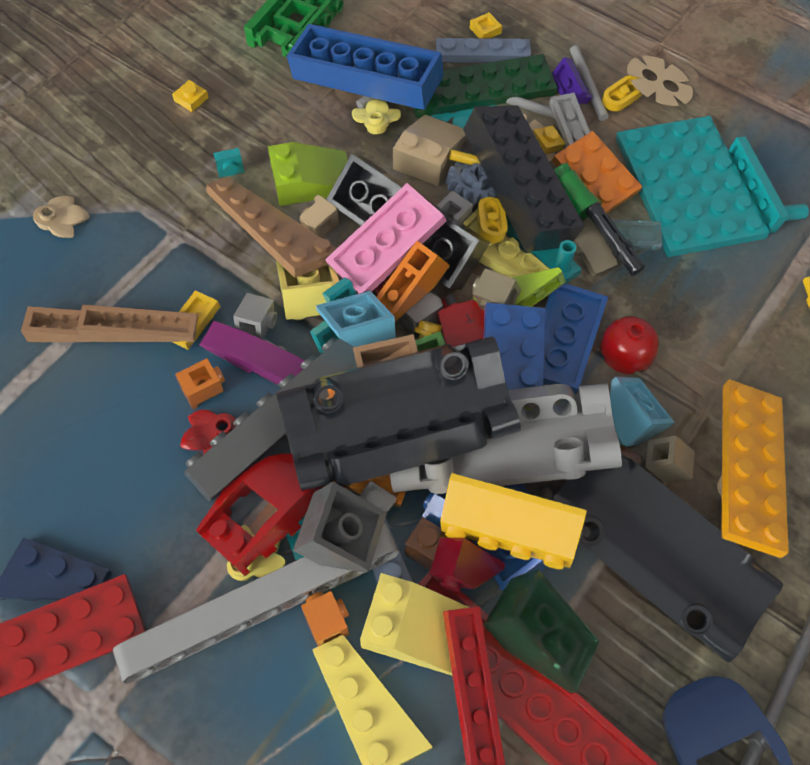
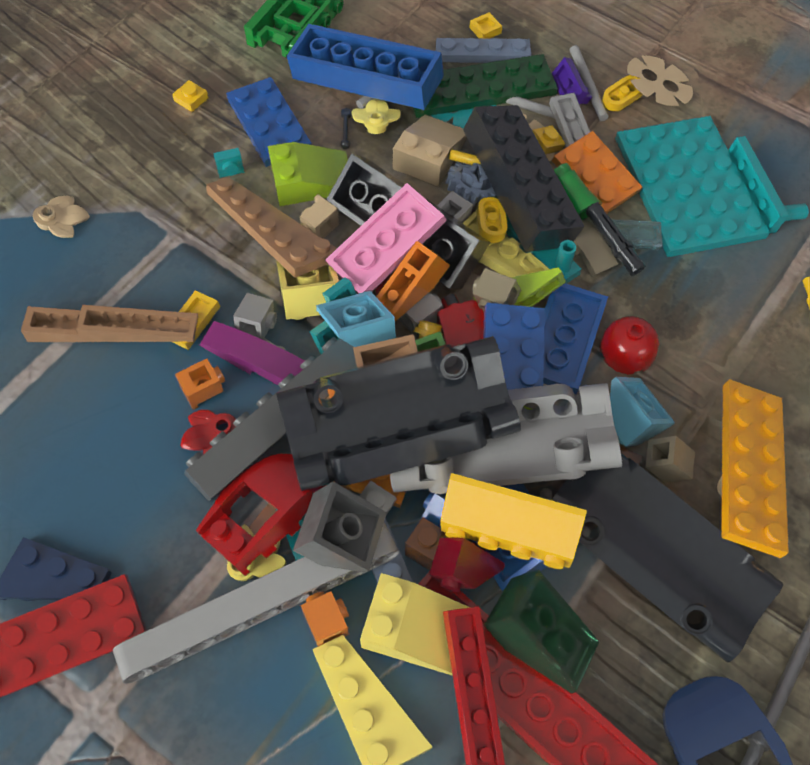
none -> blue plate [226,77,312,167]
none -> black hinge [340,108,351,149]

